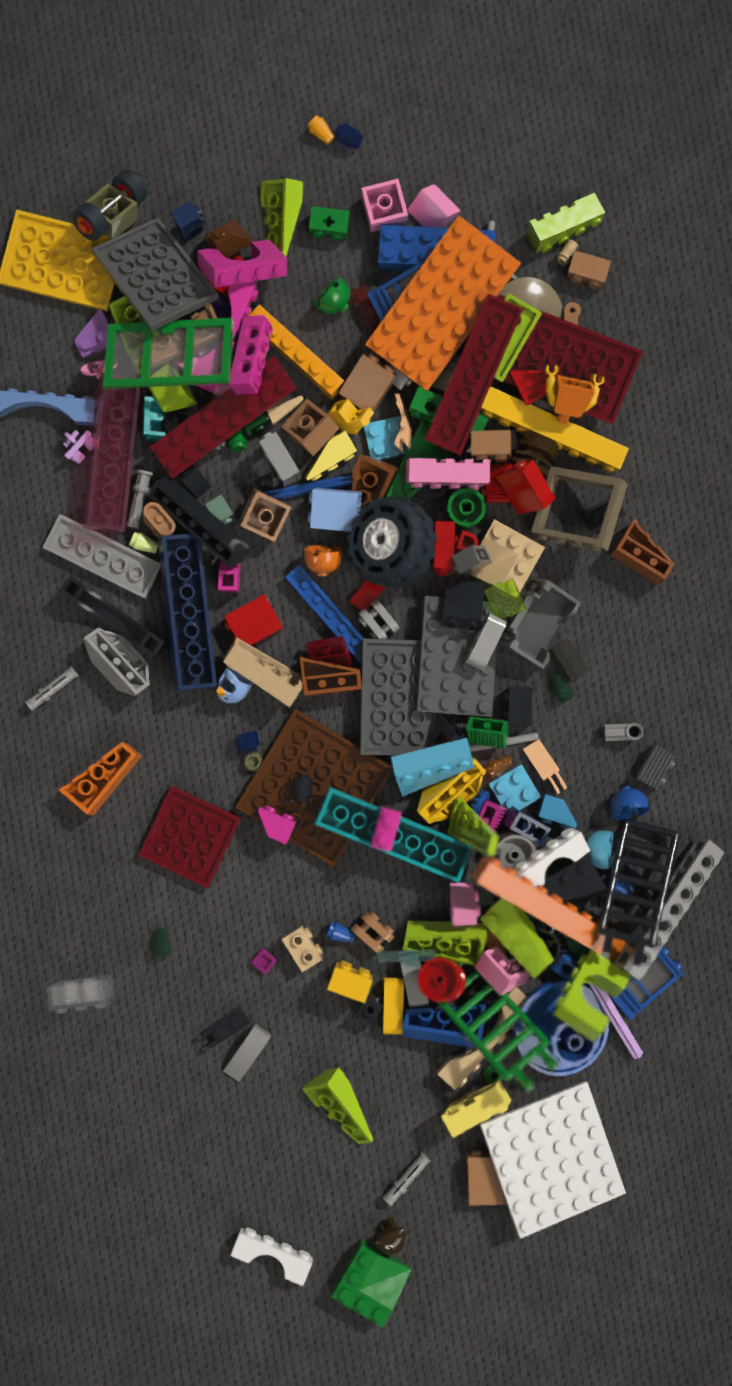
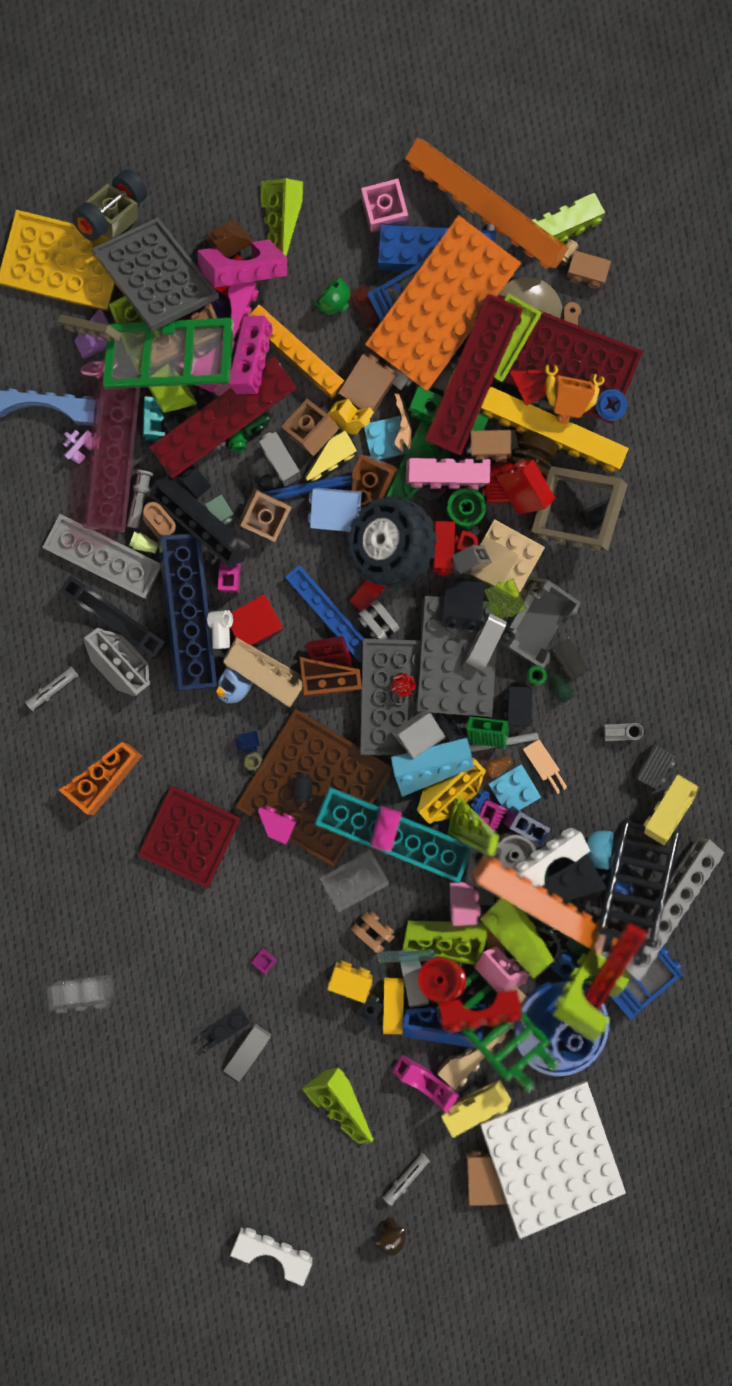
clear green cone [153,928,172,956] -> none
dark blue brick [171,201,205,242] -> none
tan slope [267,396,304,427] -> none
tan brick [282,925,323,972] -> none
orange cylinder [304,545,342,576] -> none
light orange cone [307,115,335,145] -> none
green brick [309,206,350,241] -> none
blue cone [325,921,355,943] -> none
green slope [332,1239,412,1328] -> none
clear blue brick [335,123,364,150] -> none
bright pink slope [407,184,460,228] -> none
green plate [484,1065,503,1084] -> none
dark azure slope [537,794,577,829] -> none
lavender axle [588,983,643,1059] -> none
dark orange wedge [610,518,675,585] -> none
blue cylinder [610,786,650,820] -> none
none -> dark tan plate [58,315,121,342]
none -> white piece [207,610,233,649]
none -> clear brick [320,848,390,913]
none -> red gear [391,673,415,698]
none -> light grey slope [392,711,445,759]
none -> dark pink arch [392,1055,458,1112]
none -> orange brick [405,138,569,269]
none -> red arch [439,989,523,1033]
none -> green cone [527,666,547,685]
none -> red tile [583,923,647,1010]
none -> blue gear [596,389,627,421]
none -> light yellow wedge [644,775,698,846]

